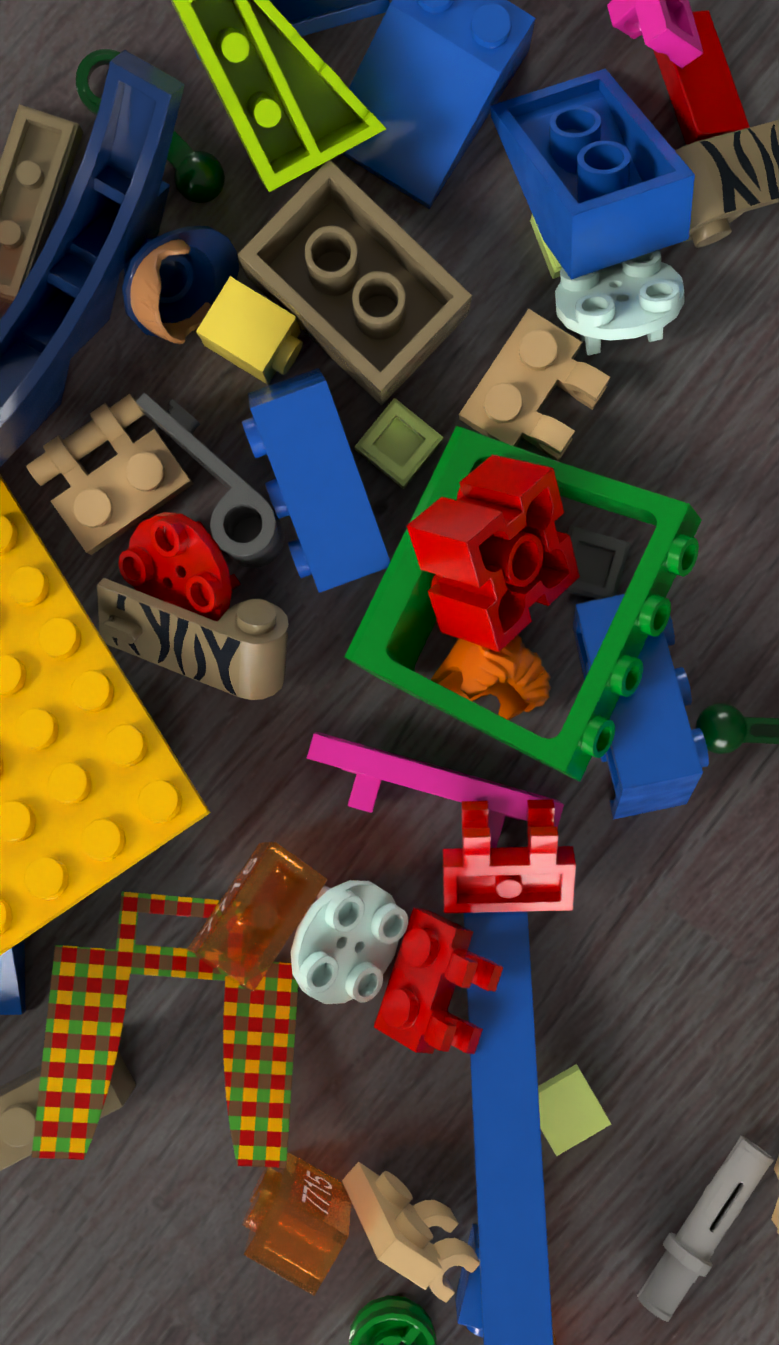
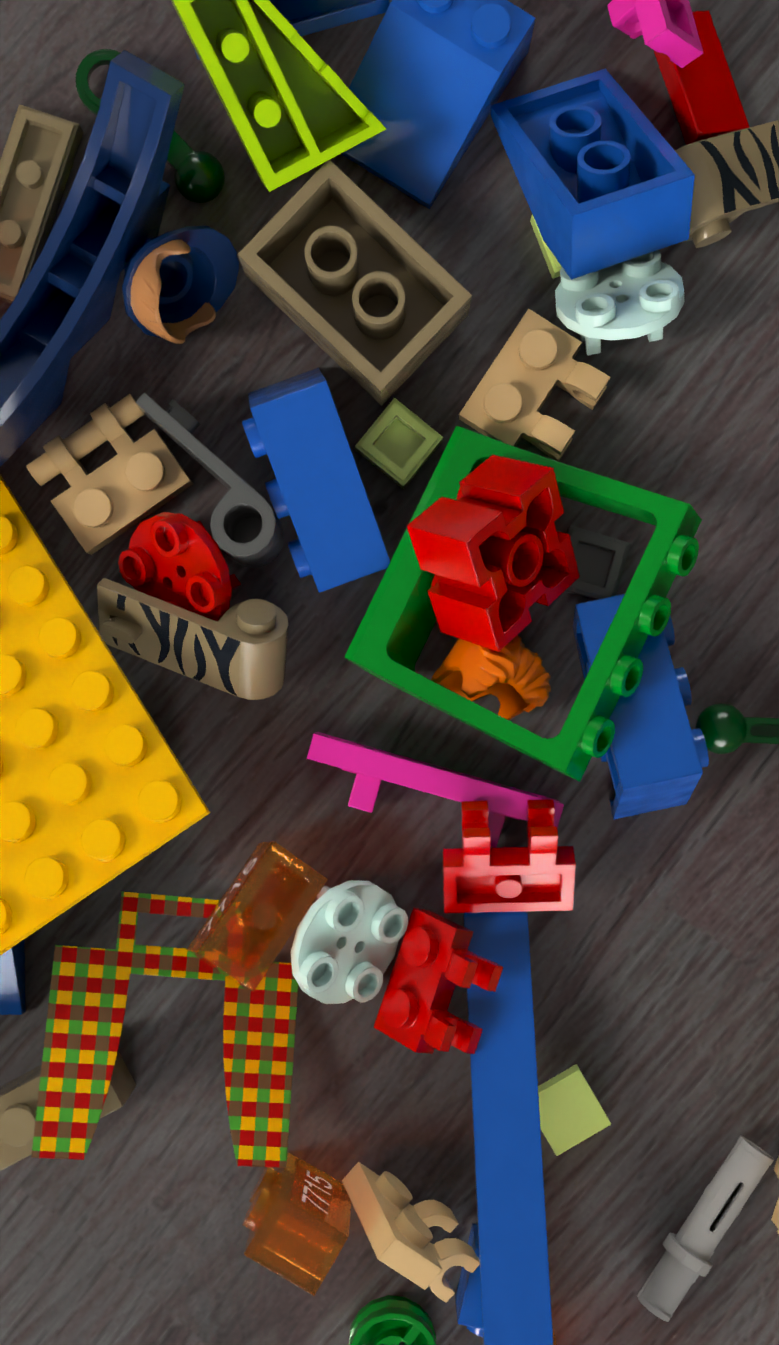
light yellow brick [196,276,303,385] -> none

